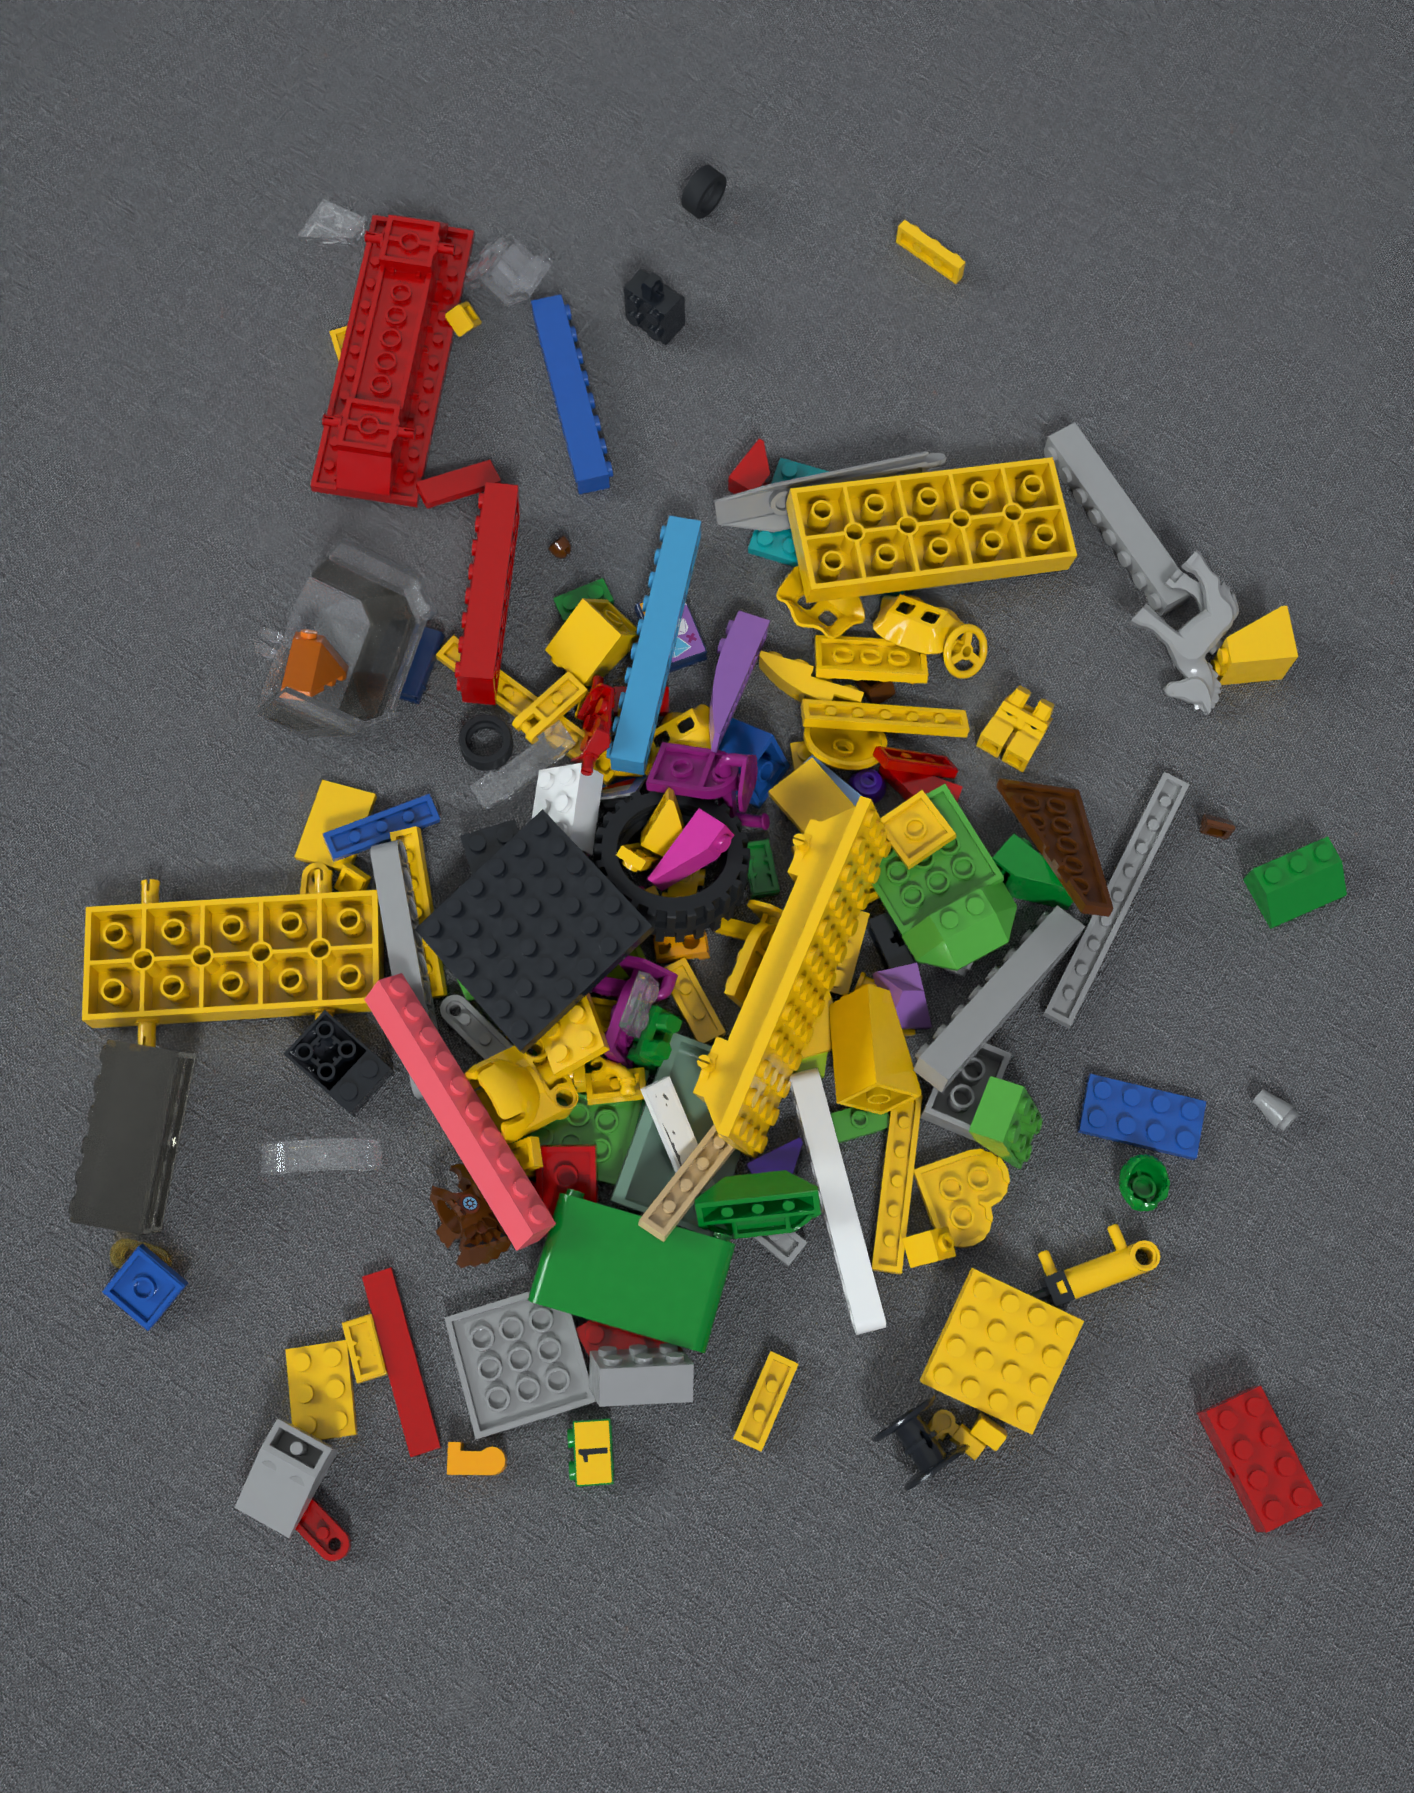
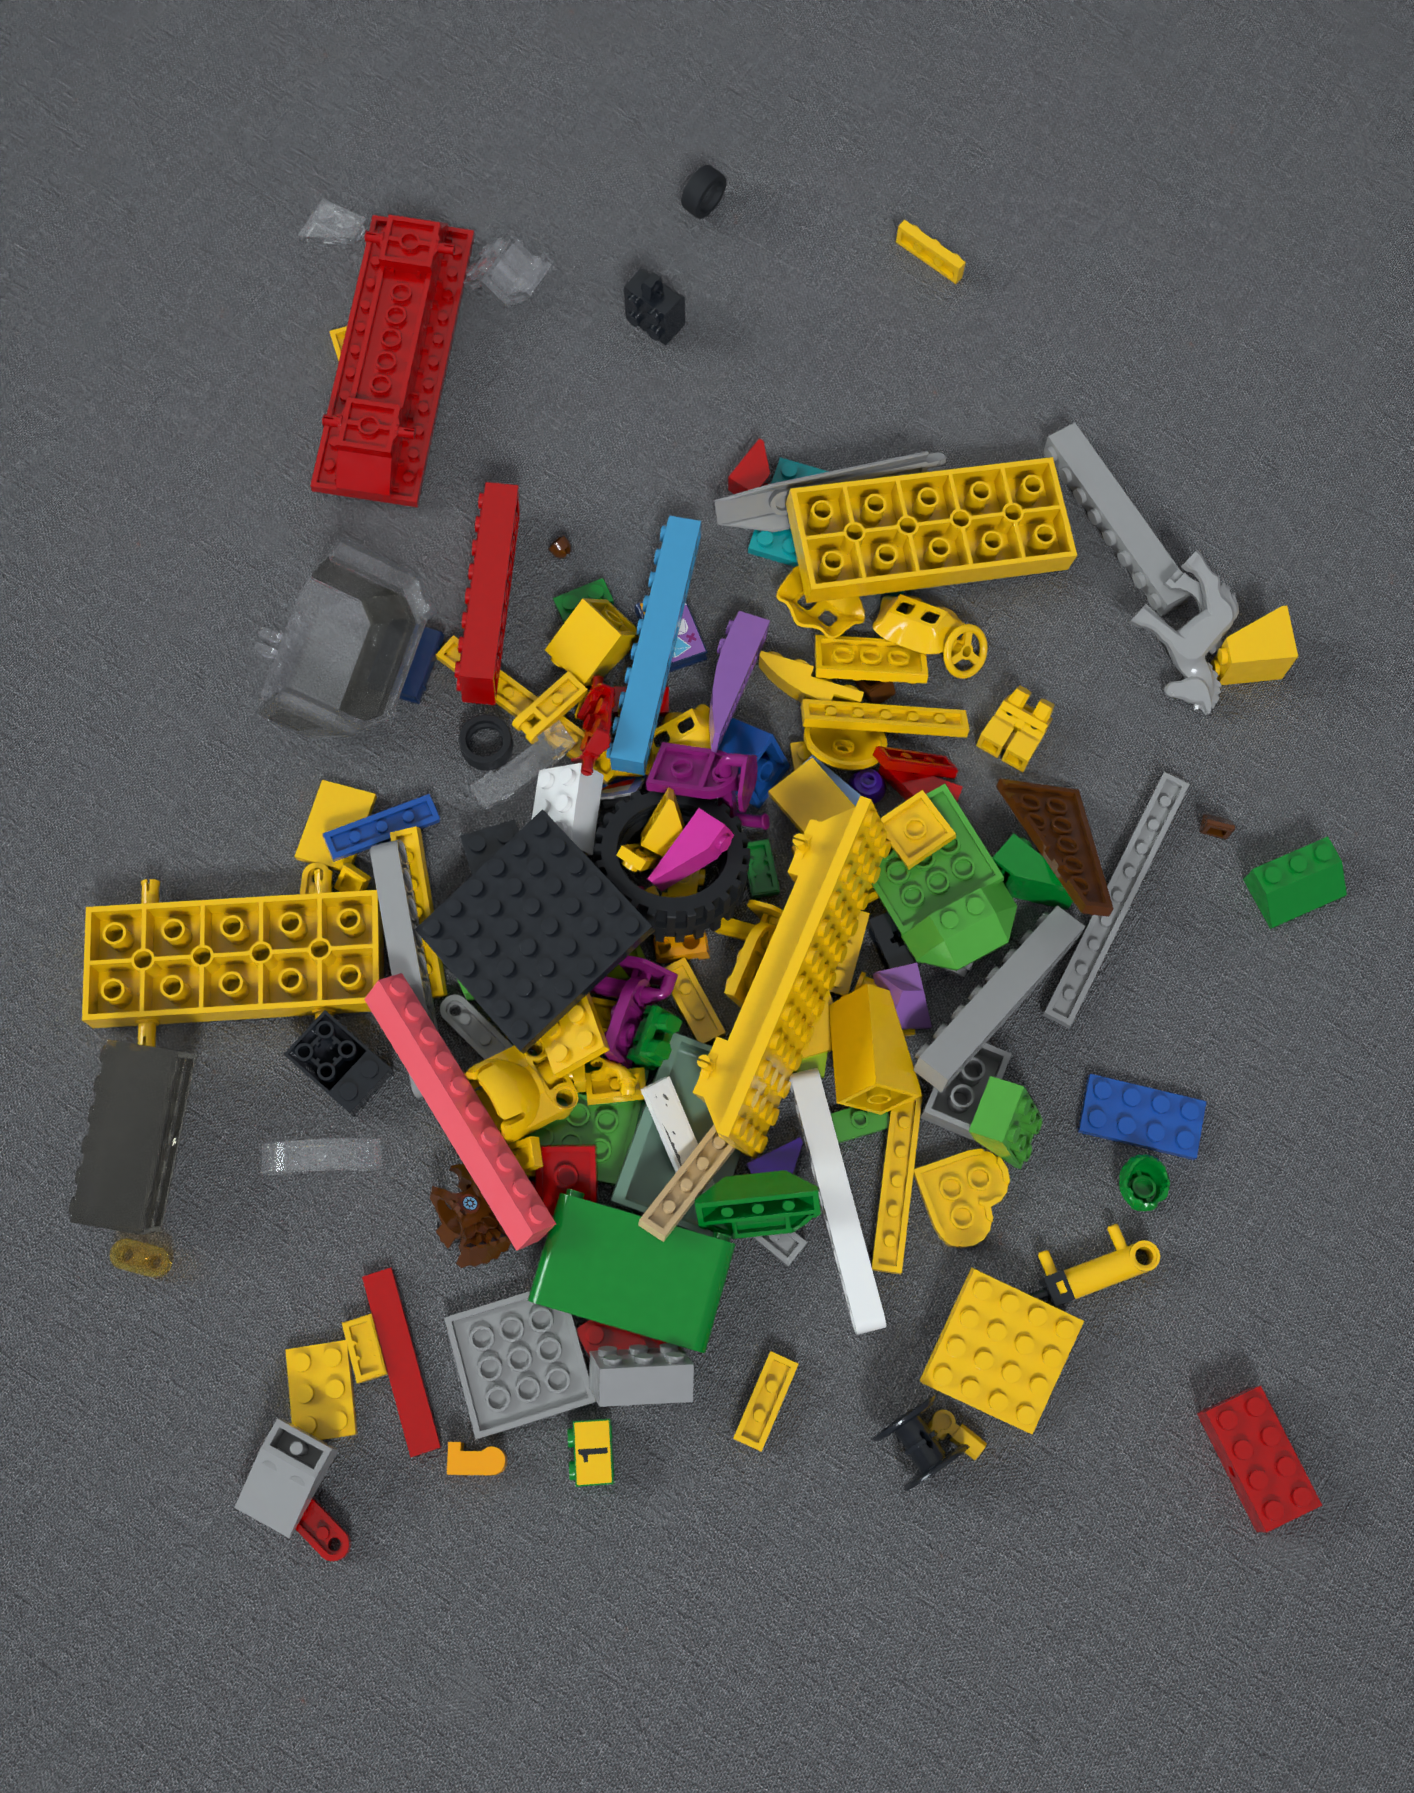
blue tile [102,1243,188,1331] -> none
orange wedge [280,629,349,698] -> none
red tile [416,460,501,509] -> none
yellow slope [445,301,482,337] -> none
blue brick [531,294,613,495] -> none
clear plate [619,971,659,1038] -> none
yellow brick [902,1226,956,1268] -> none
yellow slope [970,1412,1007,1451] -> none
light grey cone [1252,1089,1299,1132] -> none

